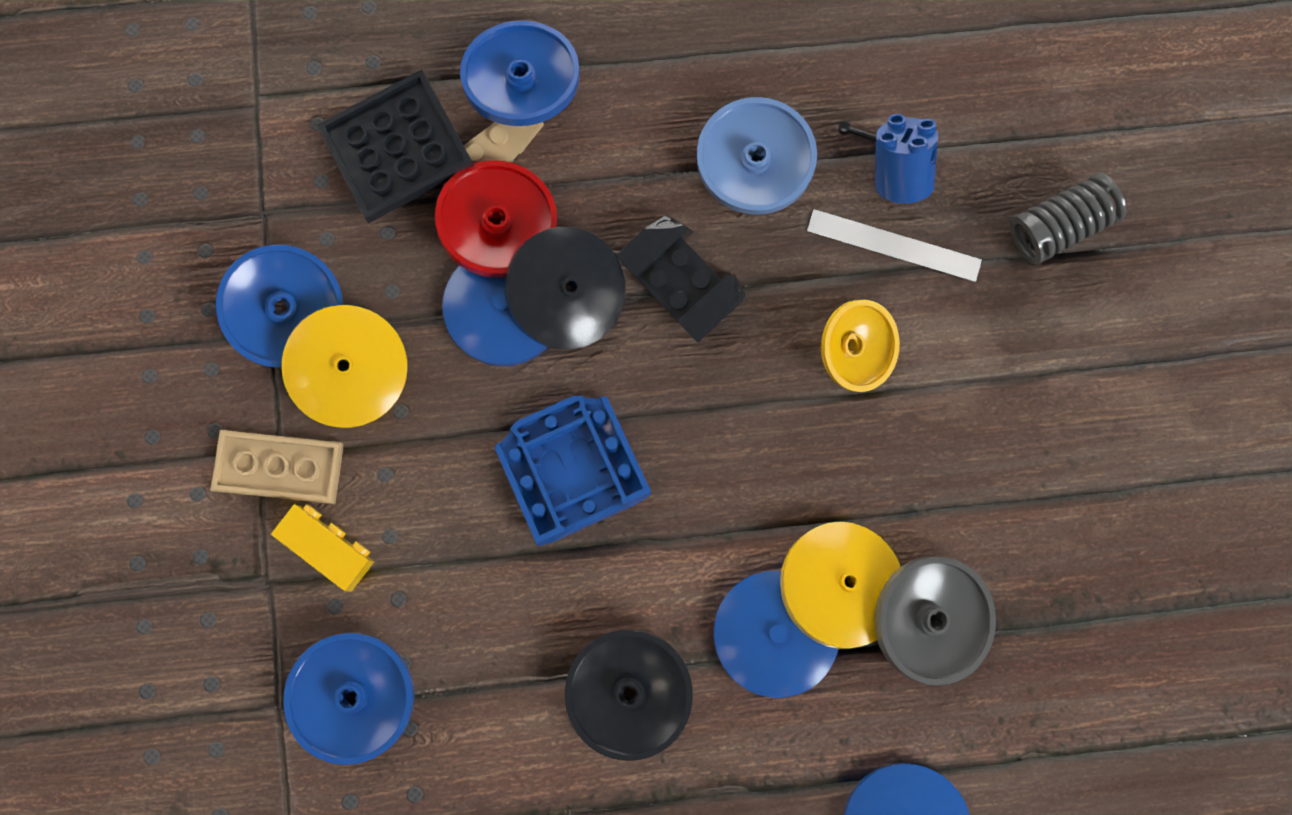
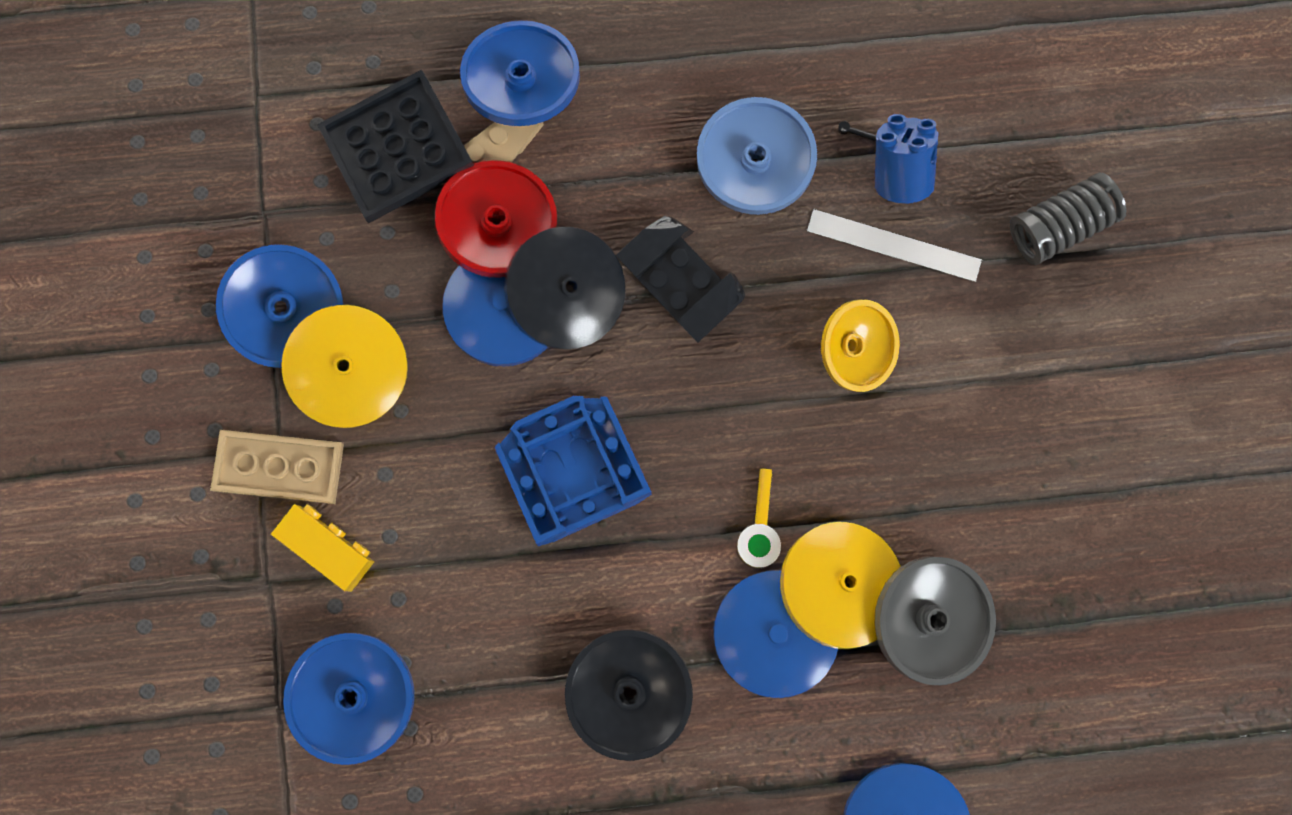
none -> piece [737,469,781,568]

